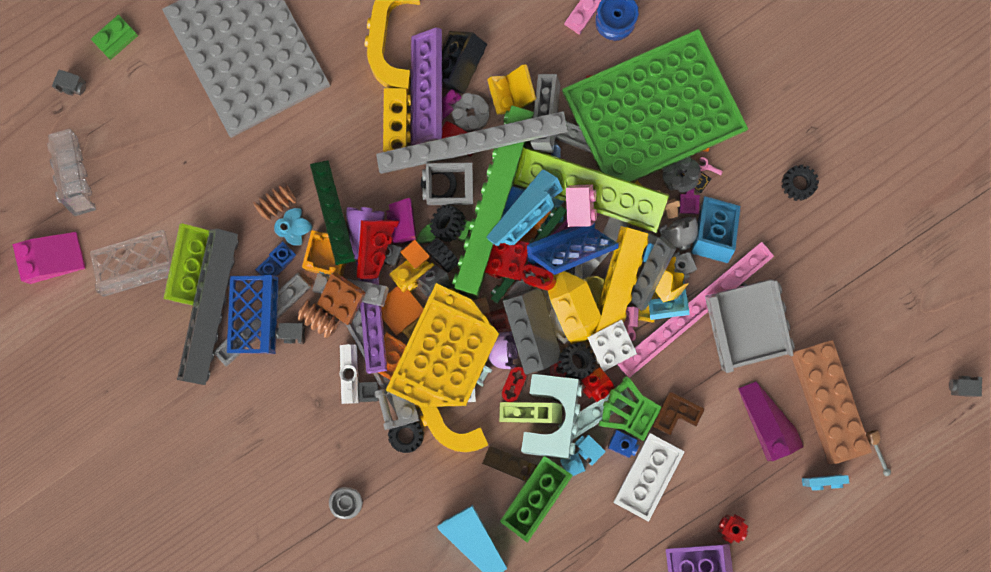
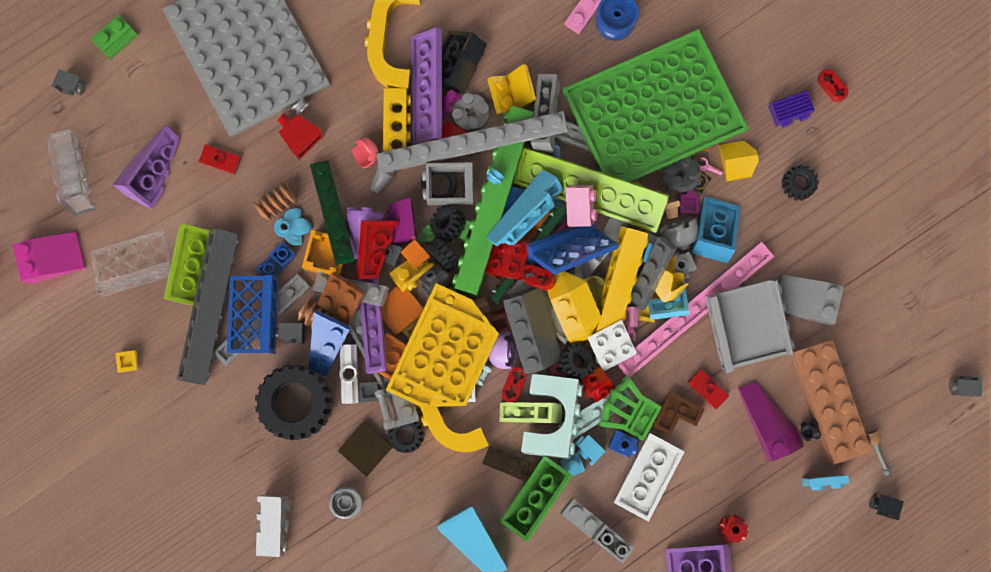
none -> medium lavender wedge [113,126,180,209]
none -> yellow plate [115,350,139,373]
none -> red plate [198,144,241,175]
none -> black tyre [255,364,333,440]
none -> wedge [256,494,291,557]
none -> red torso [277,113,324,160]
none -> light grey bush [291,97,310,114]
none -> wing [308,310,351,376]
none -> dark brown tile [338,422,392,477]
none -> coral hair [352,138,379,168]
none -> light grey cone [370,168,394,194]
none -> medium azure plate [486,168,504,185]
none -> light grey slope [560,497,635,564]
none -> red plate [687,369,729,410]
none -> yellow slope [718,140,759,182]
none -> dark purple brick [768,90,815,128]
none -> light grey slope [780,275,844,326]
none -> black plate [801,420,821,441]
none -> red beam [817,69,849,102]
none -> black brick [869,493,904,520]

